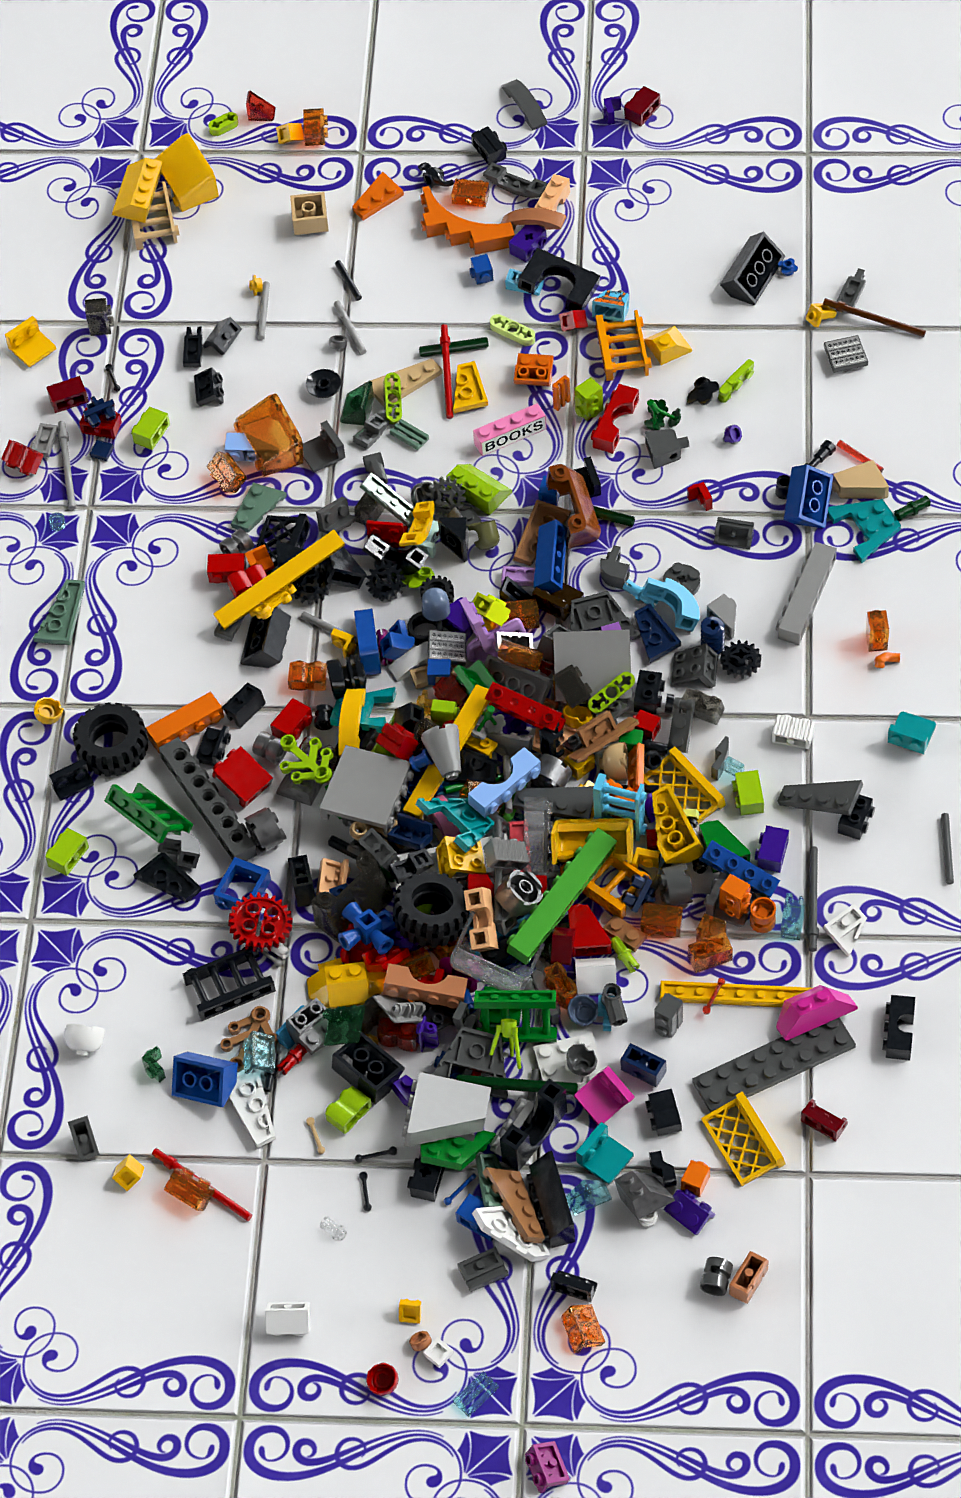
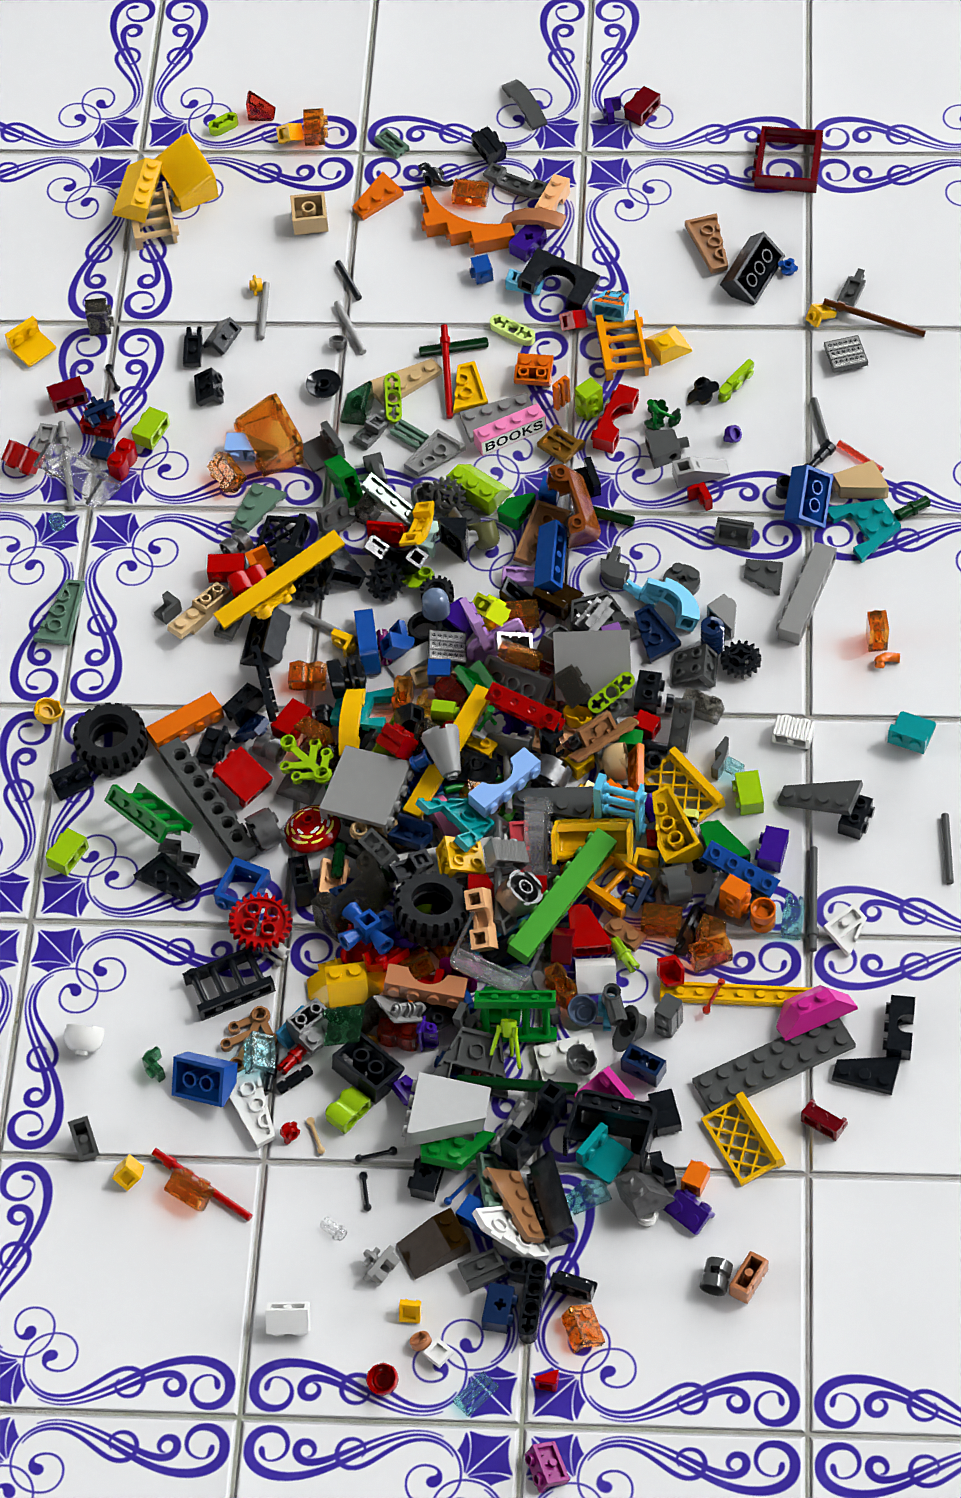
none -> clear windscreen [33,441,122,509]
none -> red brick [107,438,138,481]
none -> dark grey panel [154,591,182,625]
none -> tan slope [167,581,231,639]
none -> dark blue wing [231,712,270,744]
none -> black wing [251,645,279,722]
none -> black axle [276,1064,313,1094]
none -> red plate [280,1121,300,1144]
none -> red dish [284,805,341,853]
none -> clear orange bracket [294,716,336,749]
none -> green slope [323,454,365,508]
none -> dark green axle [331,842,346,879]
none -> light grey hips [363,1245,400,1285]
none -> sand green tile [374,129,410,159]
none -> clear orange brick [391,675,414,715]
none -> dark brown slope [396,1208,471,1279]
none -> light grey wing [404,429,466,476]
none -> light grey wing [459,393,532,443]
none -> dark blue brick [481,1282,518,1334]
none -> green slope [497,493,536,530]
none -> black beam [507,1257,547,1344]
none -> red slope [535,1370,560,1392]
none -> pearl gold plate [537,424,586,464]
none -> black windscreen [563,1089,657,1173]
none -> flat silver brick [571,596,614,631]
none -> dark grey piece [612,1005,647,1052]
none -> red panel [657,955,685,987]
none -> light grey slope [672,457,730,488]
none -> black hinge [673,905,710,958]
none -> medium nougat wing [684,213,728,274]
none -> dark grey wing [744,559,783,595]
none -> dark red window [752,126,823,193]
none -> dark grey bar [810,397,830,442]
none -> black wing [832,1056,902,1095]

